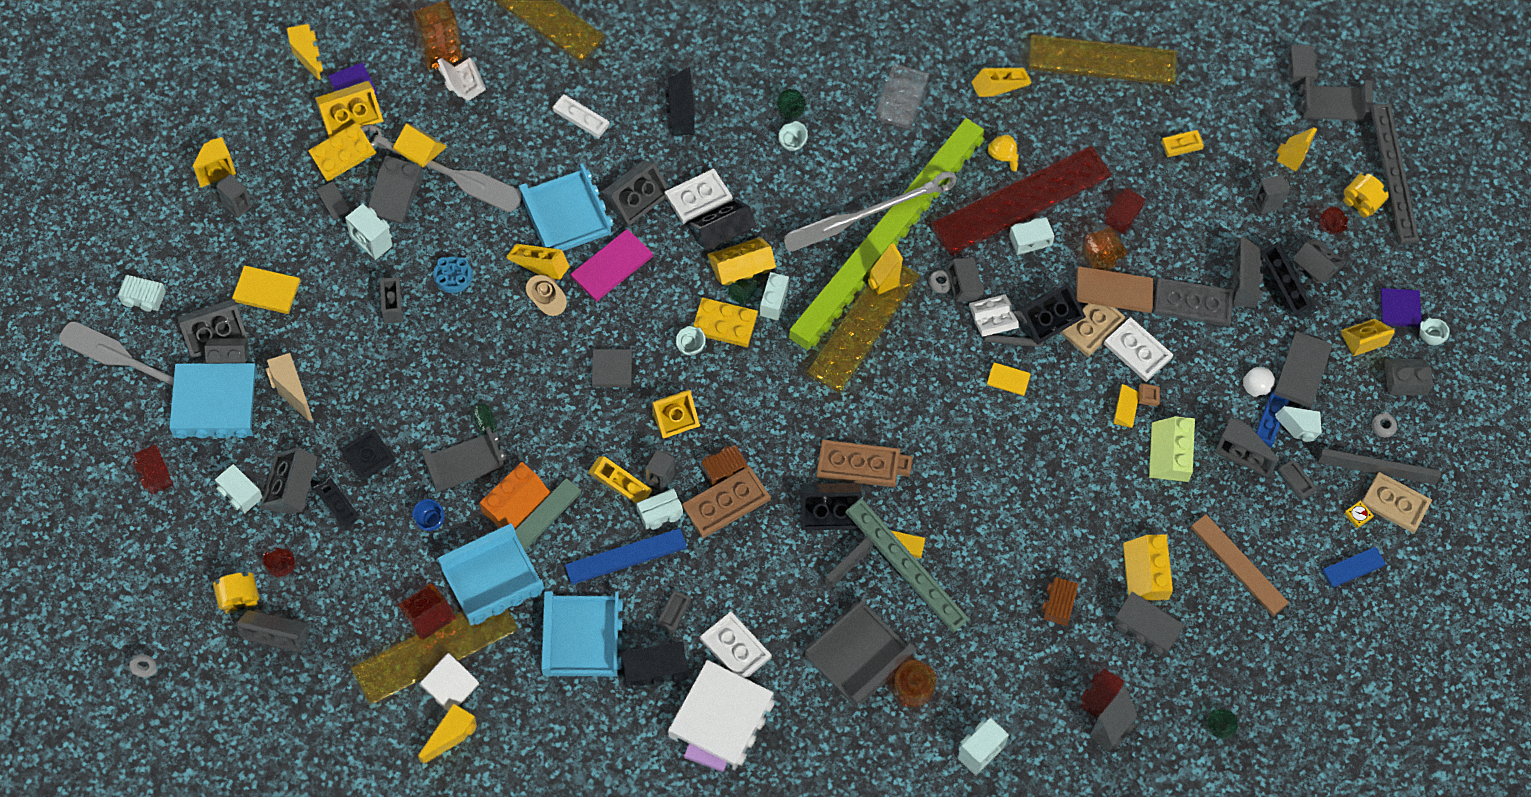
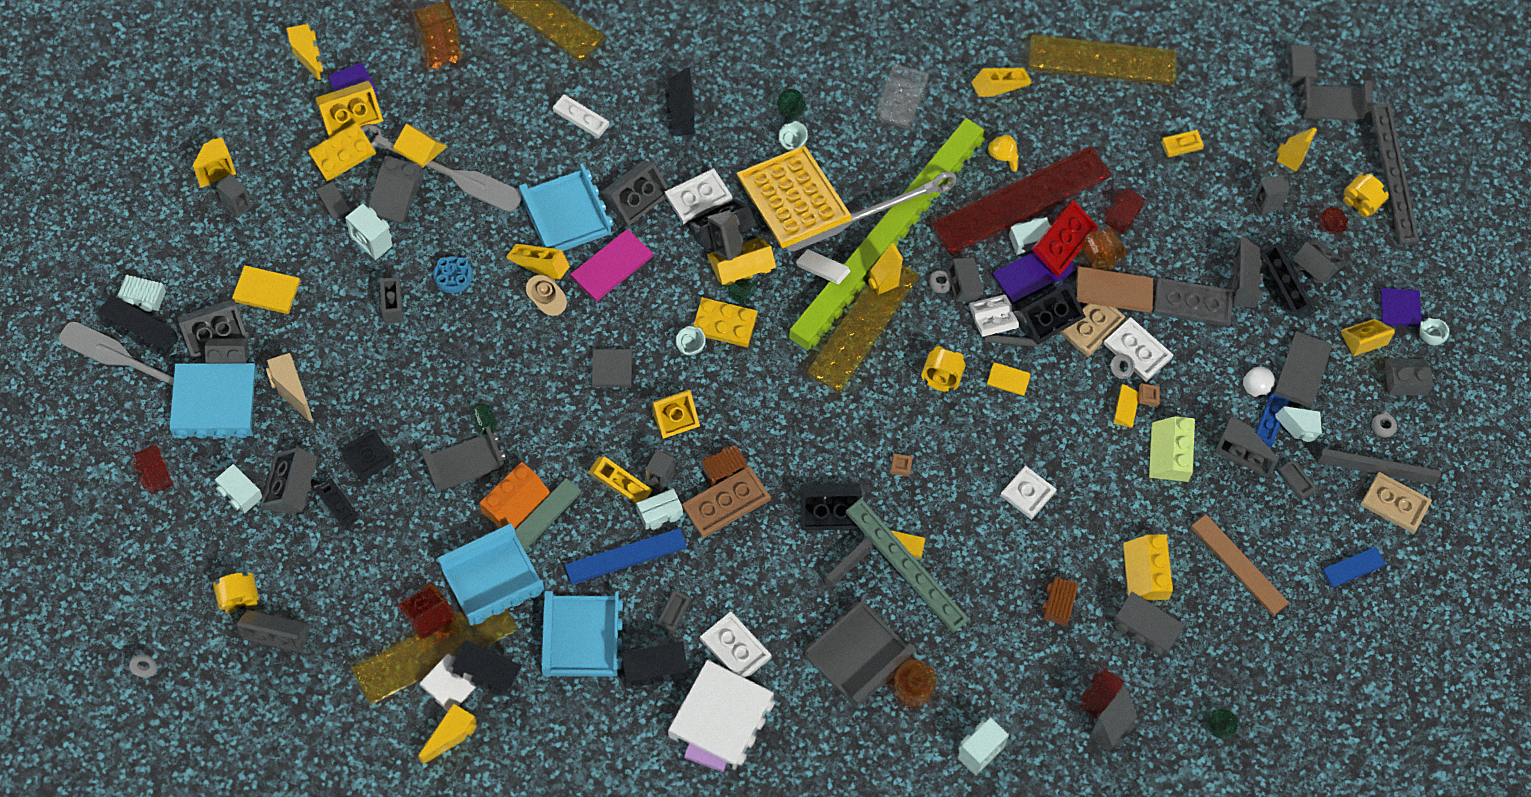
clear red hair [262,547,296,578] -> none
blue hair [412,498,445,532] -> none
white bracket [438,58,486,101] -> none
light aqua brick [760,272,789,320] -> none
medium nougat tile [817,440,901,487] -> none
tile [1344,501,1374,529] -> none
none -> black brick [97,295,179,357]
none -> black slope [446,639,522,696]
none -> dark grey slope [707,211,743,261]
none -> yellow plate [737,145,852,249]
none -> white tile [796,249,851,285]
none -> yellow brick [921,346,965,392]
none -> dark purple tile [992,252,1077,305]
none -> white plate [1000,465,1057,520]
none -> red tile [1032,200,1098,276]
none -> light grey piece [1110,354,1135,379]

